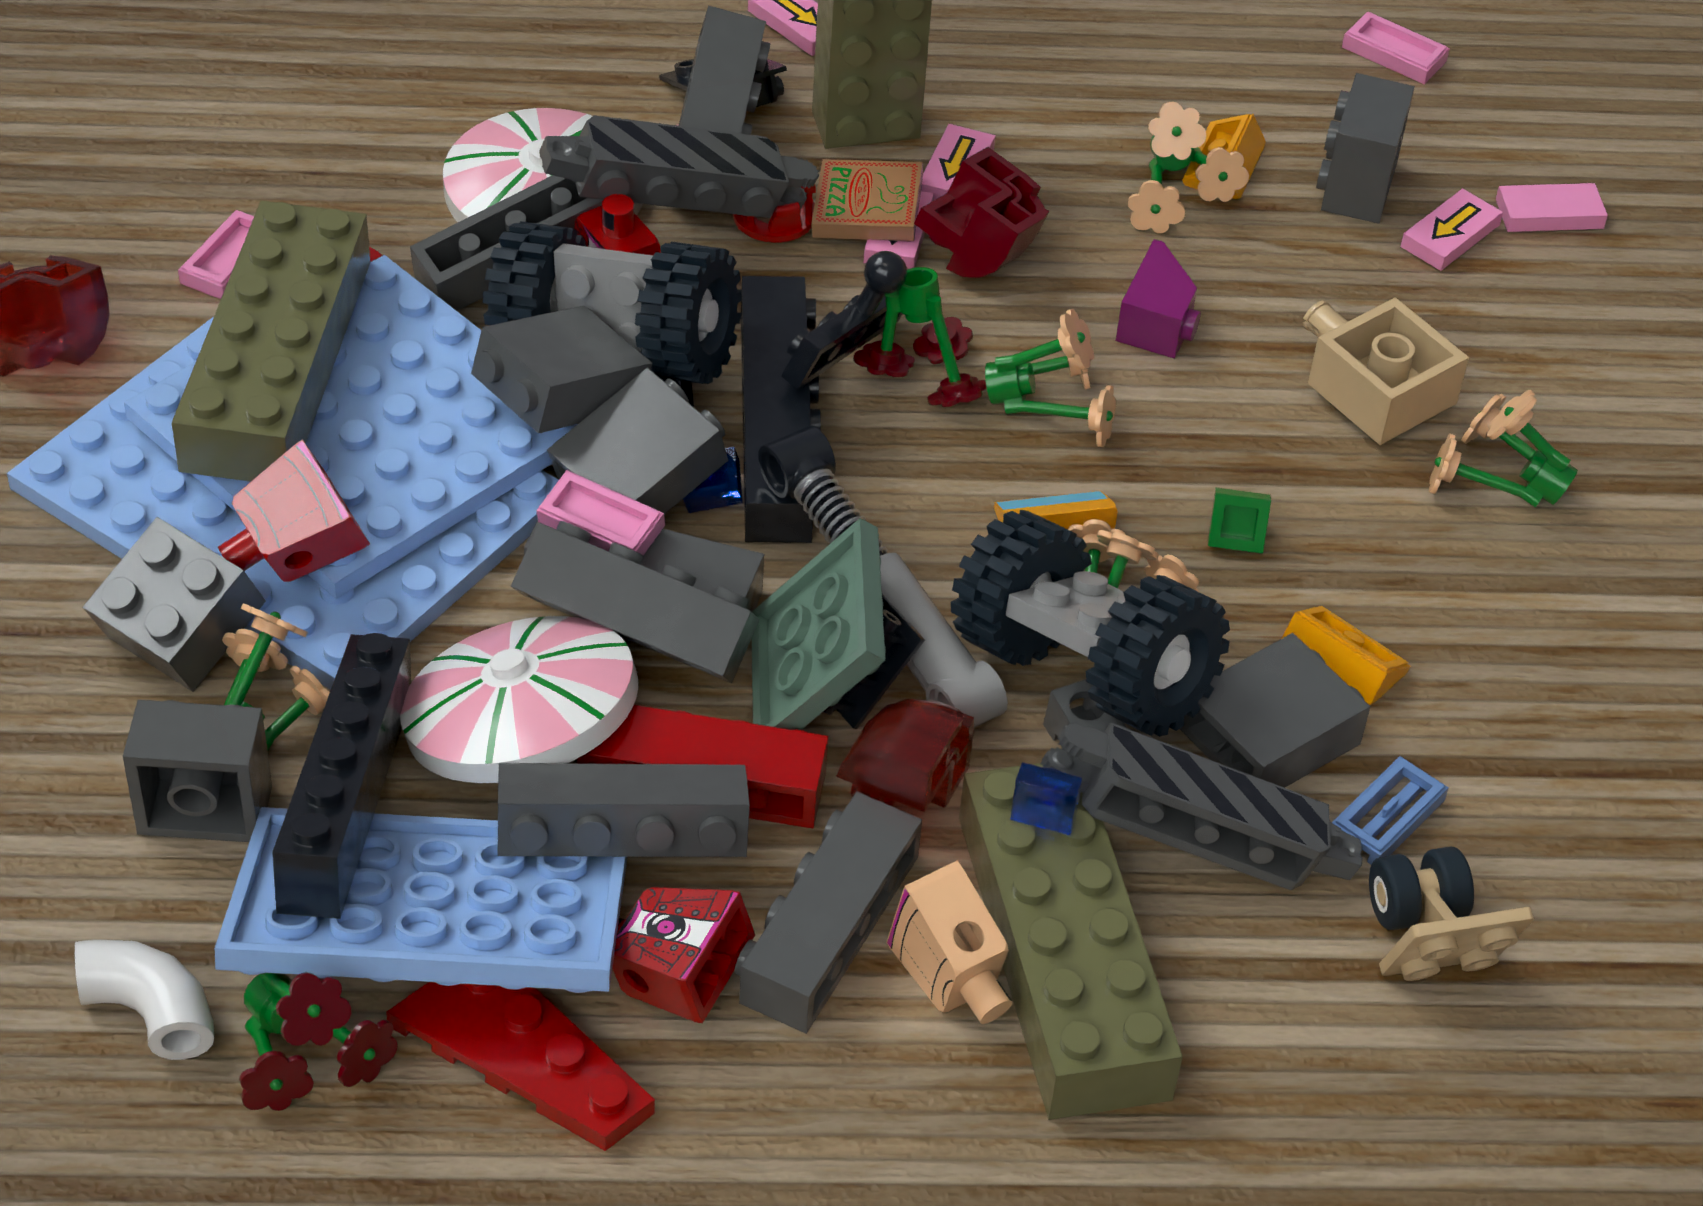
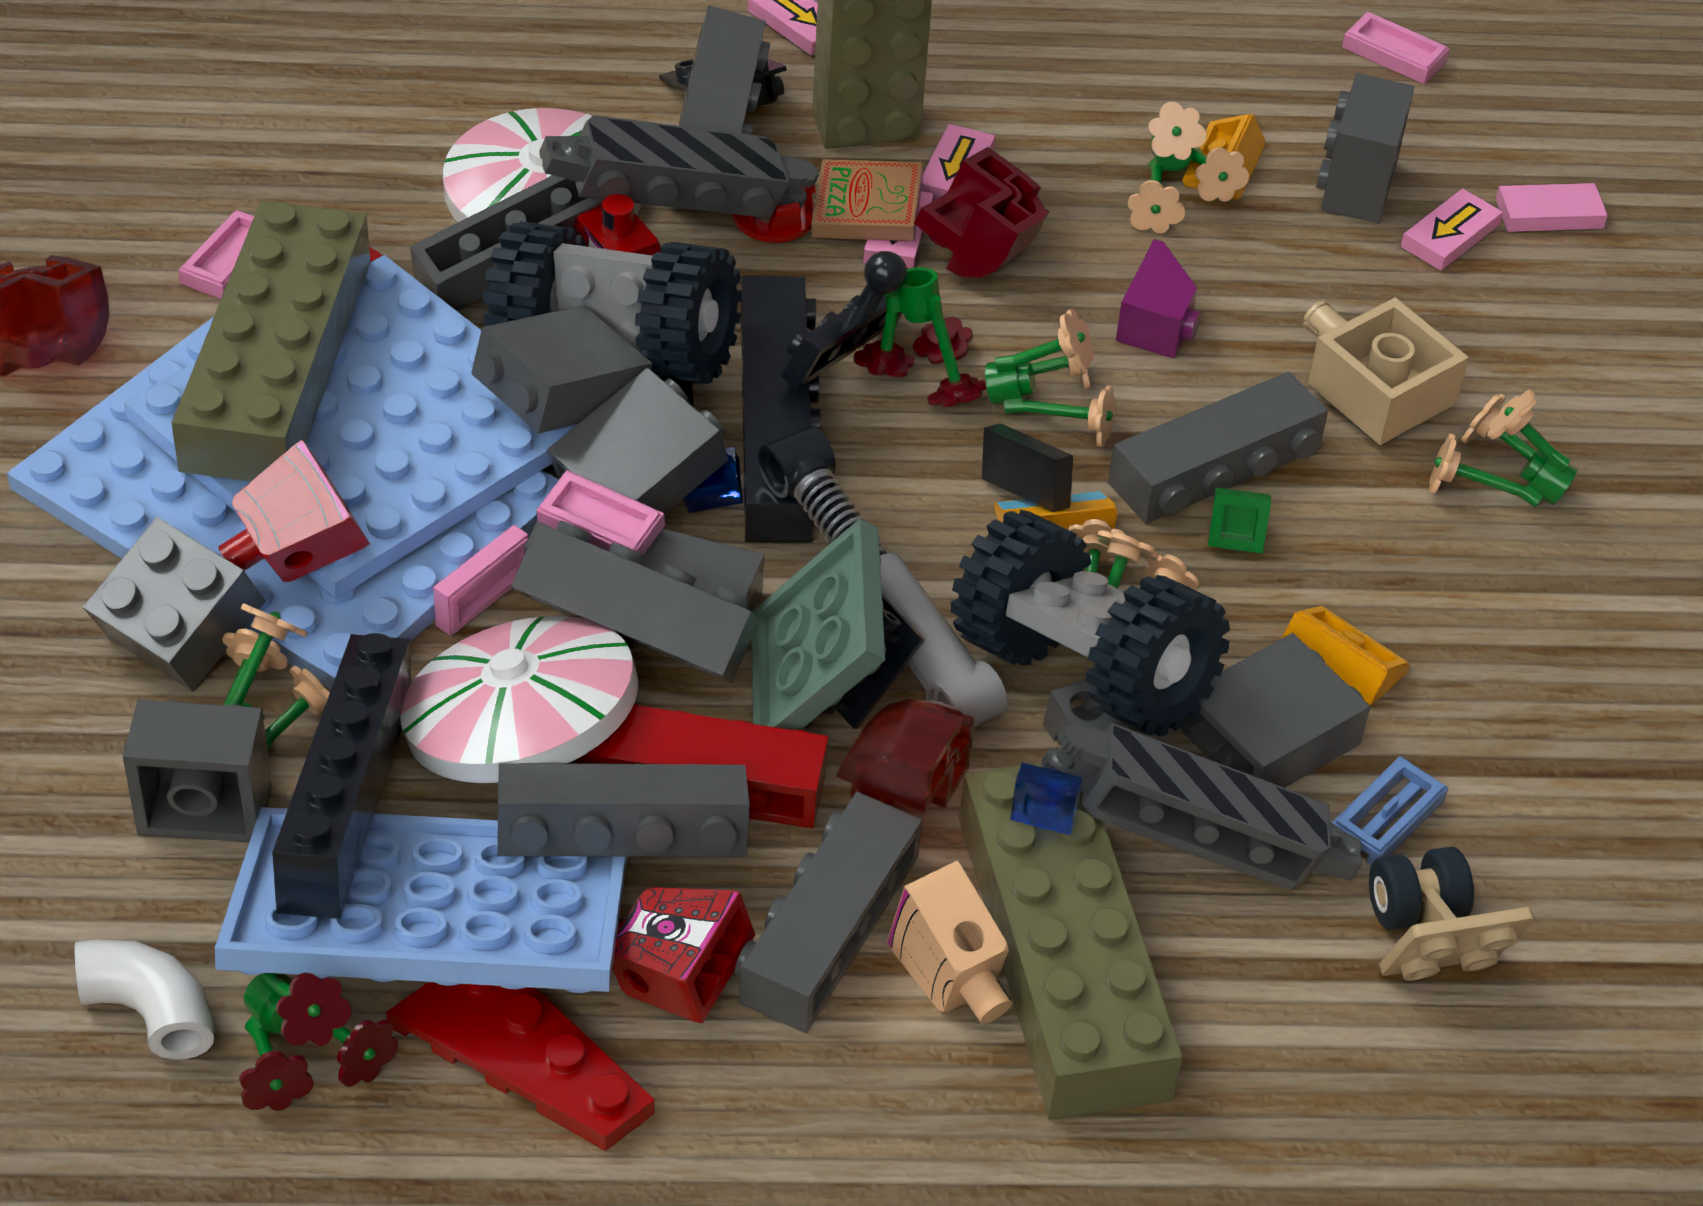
none -> bright pink tile [433,525,528,636]
none -> black tile [982,423,1073,512]
none -> dark grey brick [1108,372,1328,524]

